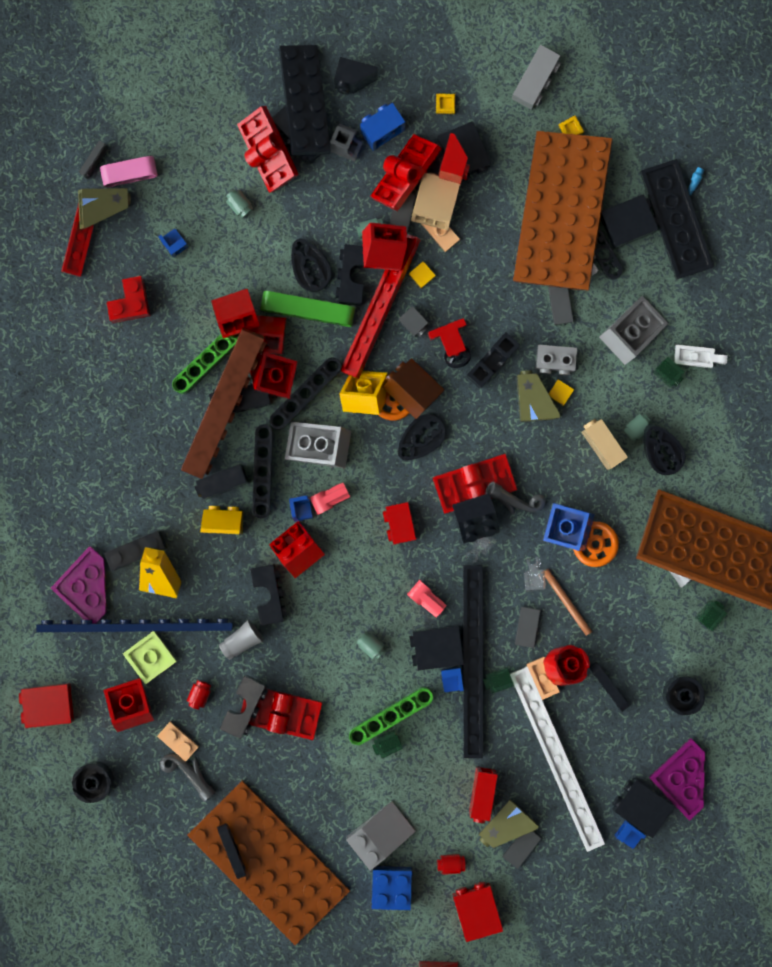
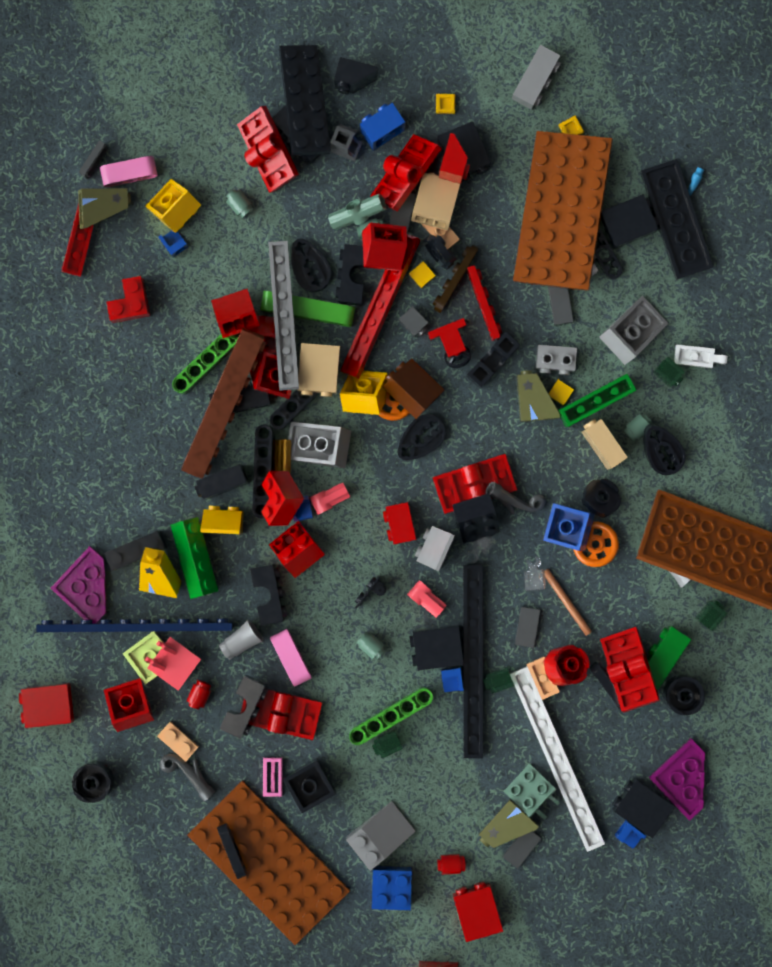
red brick [469,766,497,823] -> none
none -> yellow slope [145,179,201,233]
none -> coral plate [145,637,201,691]
none -> green brick [170,517,218,599]
none -> red brick [261,471,304,526]
none -> bright pink tile [263,757,283,797]
none -> light grey plate [268,241,299,391]
none -> bright pink beam [270,629,312,687]
none -> pearl gold tile [272,440,291,473]
none -> black brick [283,758,336,813]
none -> tan brick [297,343,340,397]
none -> sand green piece [328,194,387,230]
none -> black hinge [355,576,386,609]
none -> light grey slope [415,526,455,571]
none -> black plate [423,234,457,270]
none -> dark brown plate [432,244,479,314]
none -> red plate [466,265,502,342]
none -> sand green plate [503,763,560,820]
none -> green brick [558,374,636,428]
none -> black plate [582,479,621,518]
none -> red plate [600,627,660,713]
none -> green brick [647,626,691,691]

